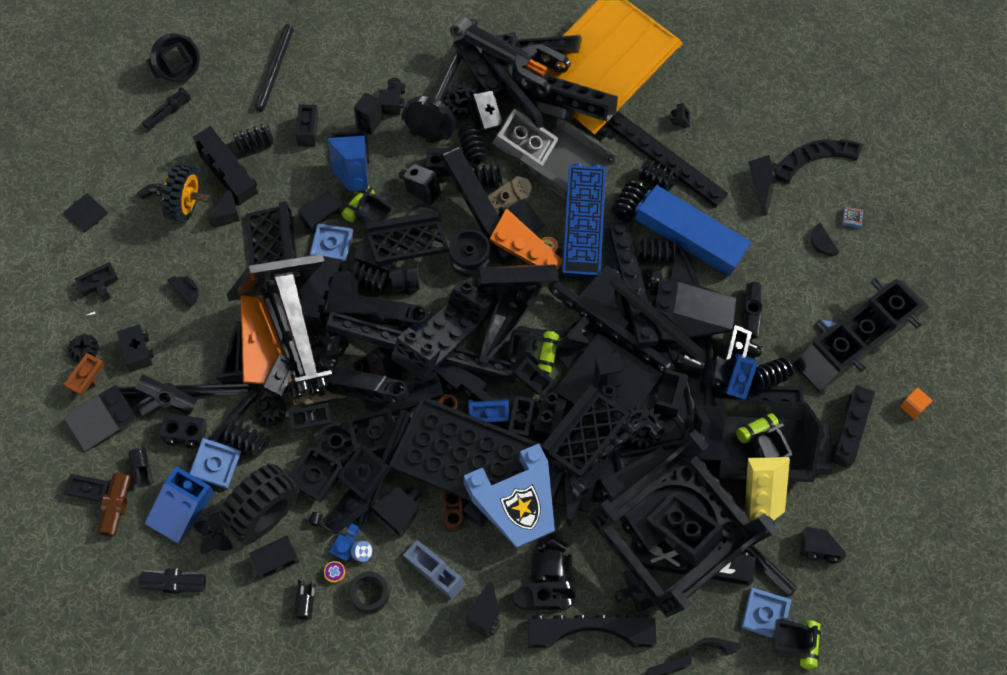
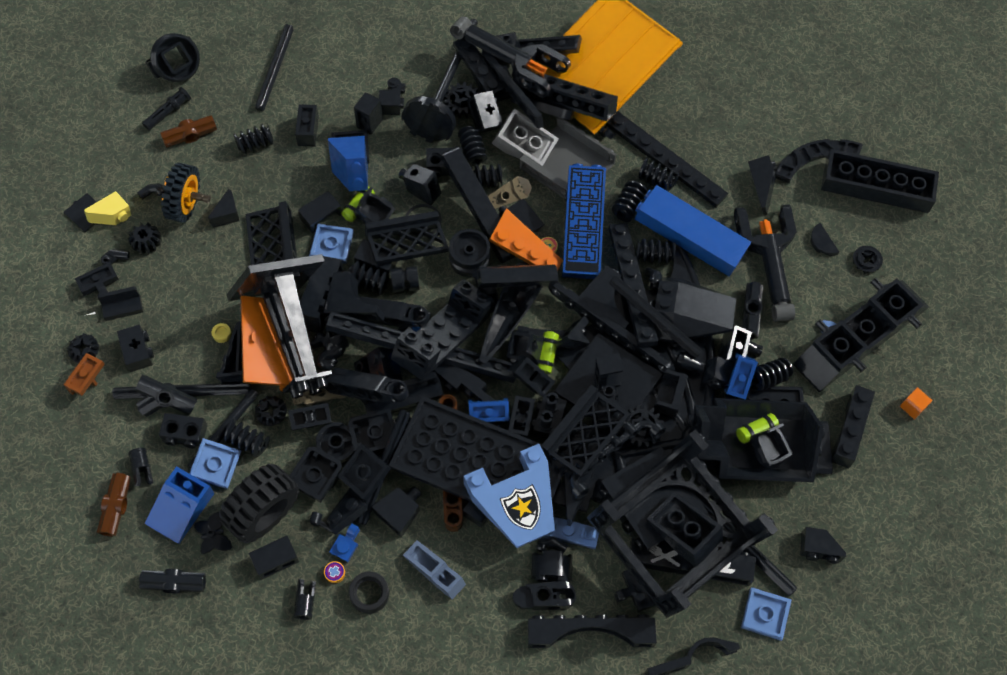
black slope [64,385,138,451] -> none
black plate [64,474,110,502] -> none
black plate [167,276,199,307] -> none
black wedge [193,126,258,205] -> none
black plate [262,354,298,398] -> none
medium blue tile [351,541,373,562] -> none
black slope [466,581,501,639] -> none
black tile [670,103,690,128] -> none
light yellow slope [744,457,790,521] -> none
black piece [772,617,821,670] -> none
tile [842,207,863,228] -> none
none -> light yellow slope [84,191,131,225]
none -> black panel [97,286,143,321]
none -> black arm [101,249,130,264]
none -> black gear [128,222,161,254]
none -> reddish brown piece [160,115,217,148]
none -> light yellow tile [211,323,232,343]
none -> medium blue plate [544,517,599,549]
none -> black piece [734,204,797,322]
none -> black brick [821,149,939,213]
none -> black gear [852,246,883,273]

